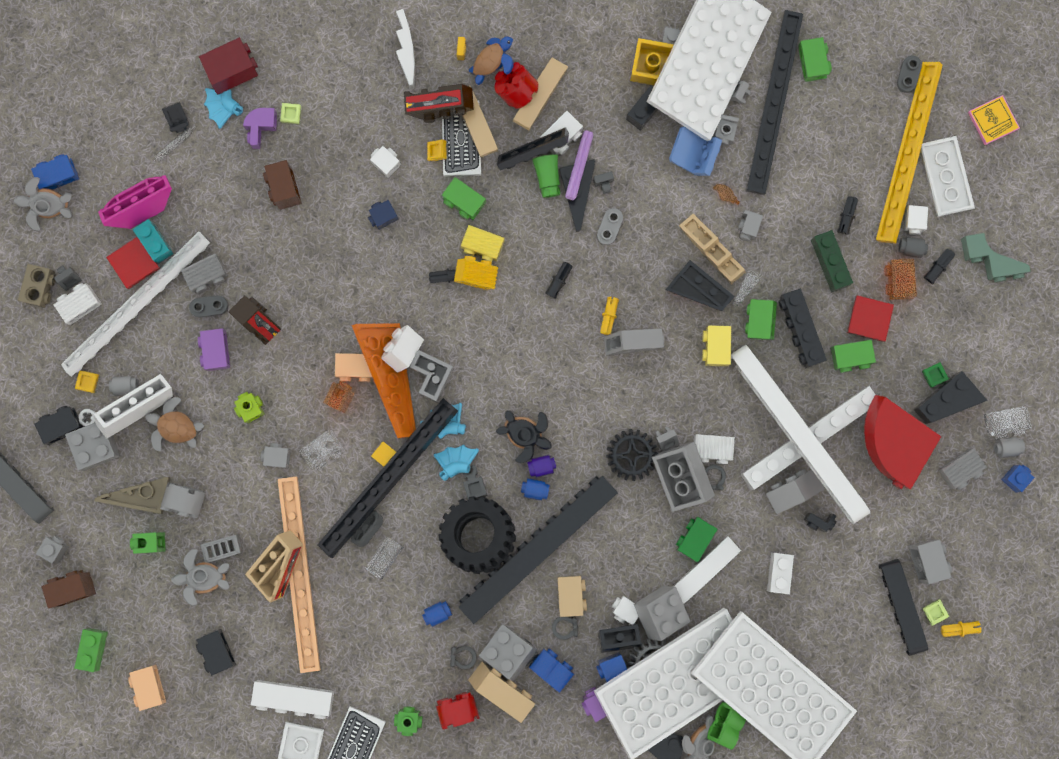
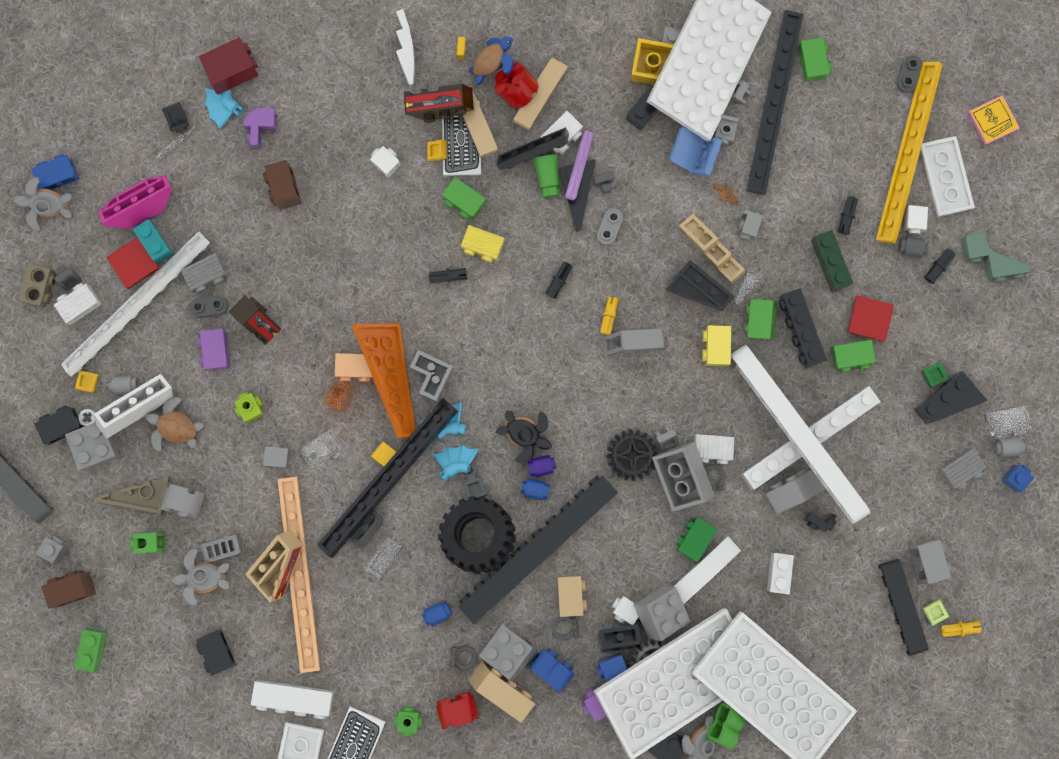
light nougat brick [128,665,166,711] -> none
yellowish green tile [280,103,301,124] -> none
dark blue brick [368,199,399,230] -> none
white brick [381,325,424,373] -> none
yellow brick [454,256,498,290] -> none
red brick [864,395,942,490] -> none
clear orange brick [884,259,917,300] -> none

